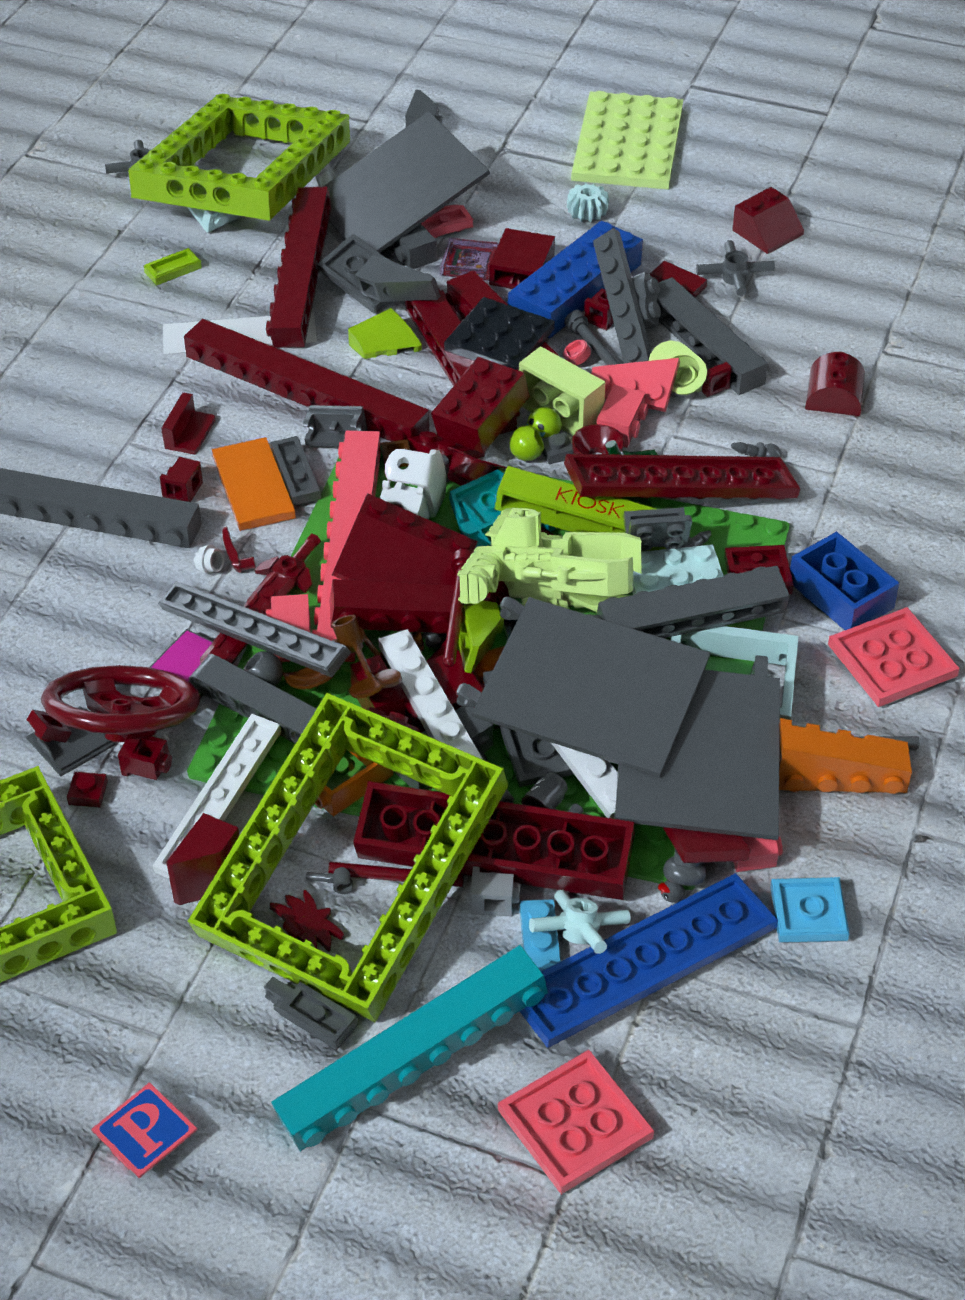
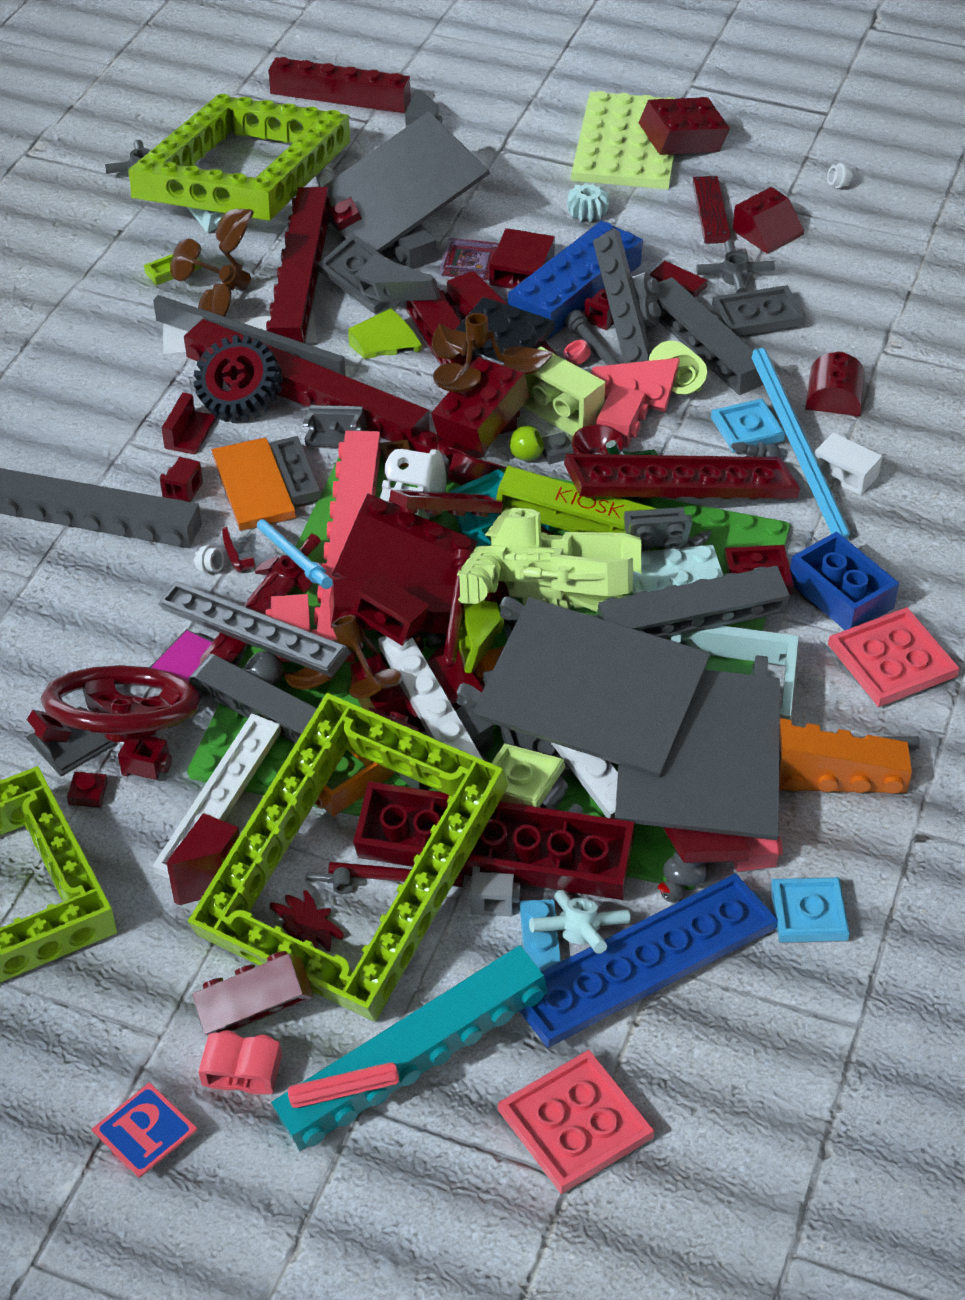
dark grey hinge [264,977,358,1050] -> none
coral wing [421,205,473,238] -> none
lime piece [526,407,562,438] -> none
dark red tile [702,362,732,397] -> none
none -> dark grey tile [153,295,345,376]
none -> reddish brown plant [170,209,254,317]
none -> brick [192,951,314,1035]
none -> wheel [193,335,283,423]
none -> coral brick [198,1030,282,1095]
none -> medium azure bar [257,519,332,589]
none -> dark red brick [268,57,411,113]
none -> coral axle [288,1062,399,1108]
none -> dark red plate [329,197,362,230]
none -> dark red brick [350,573,430,646]
none -> dark red plate [389,489,503,517]
none -> reddish brown plant [432,313,553,392]
none -> yellowish green plate [492,743,565,807]
none -> dark red brick [638,97,730,155]
none -> dark red tile [693,176,730,244]
none -> medium azure plate [711,398,785,453]
none -> dark grey plate [712,285,805,337]
none -> medium azure axle [751,348,850,540]
none -> white brick [814,433,882,495]
none -> white plate [827,163,853,189]

